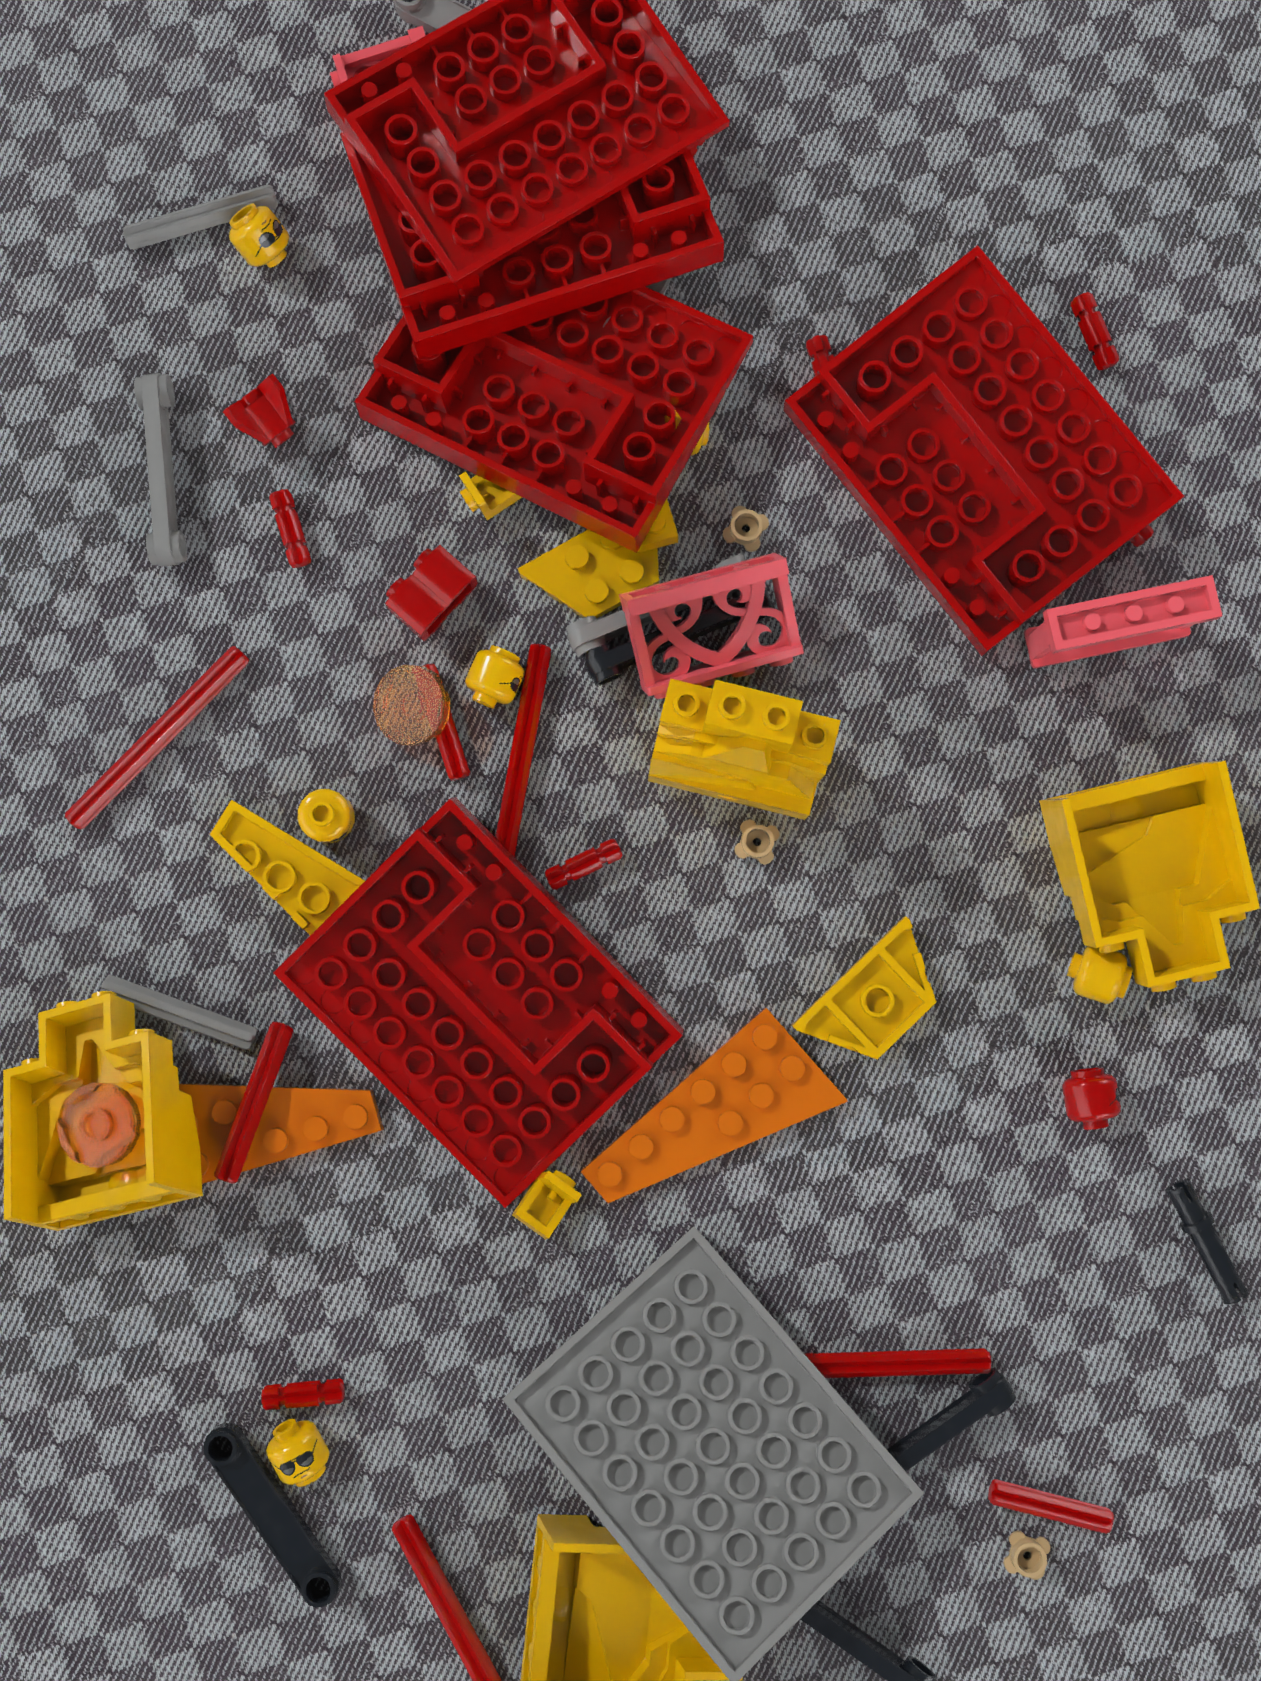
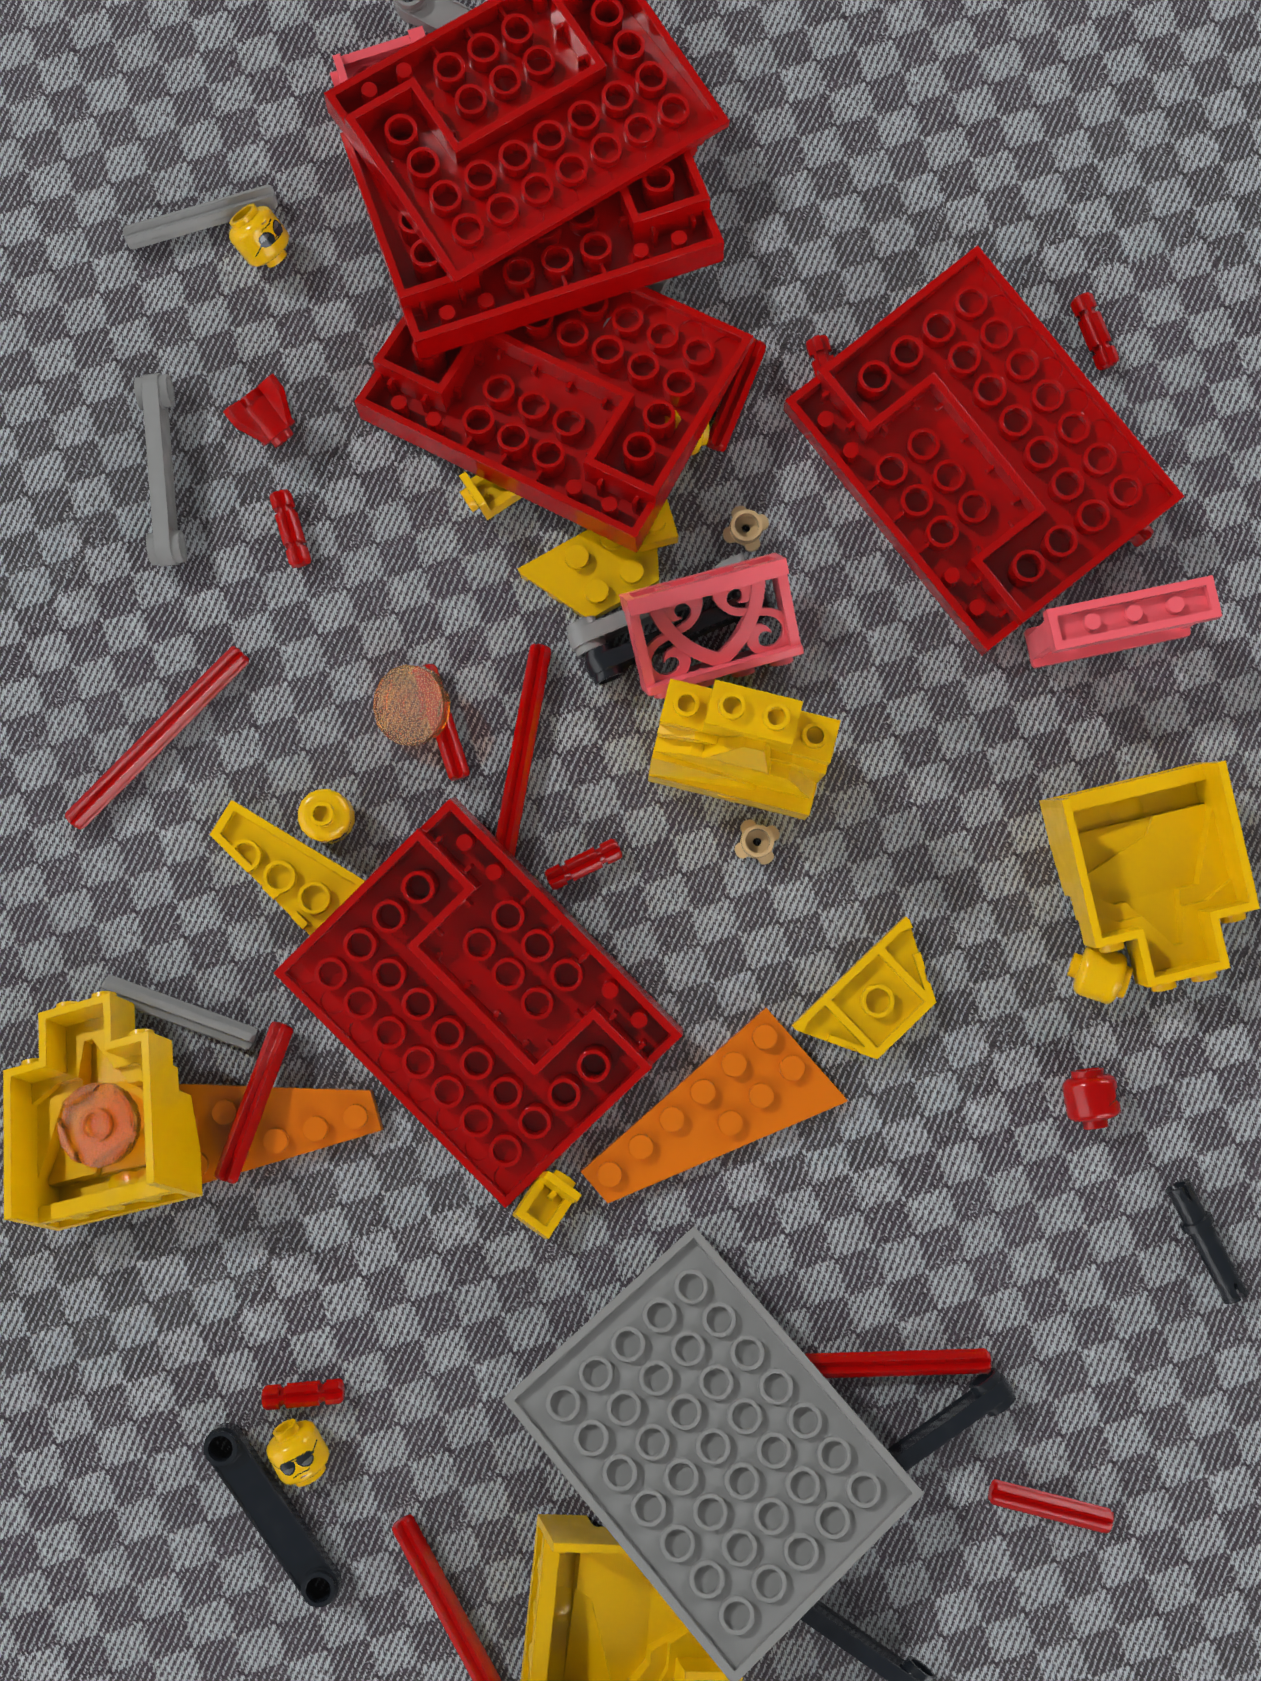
red brick [385,545,478,641] -> none
yellow head [465,645,525,709] -> none
tan plate [1003,1530,1050,1580] -> none
none -> red axle [706,338,766,452]

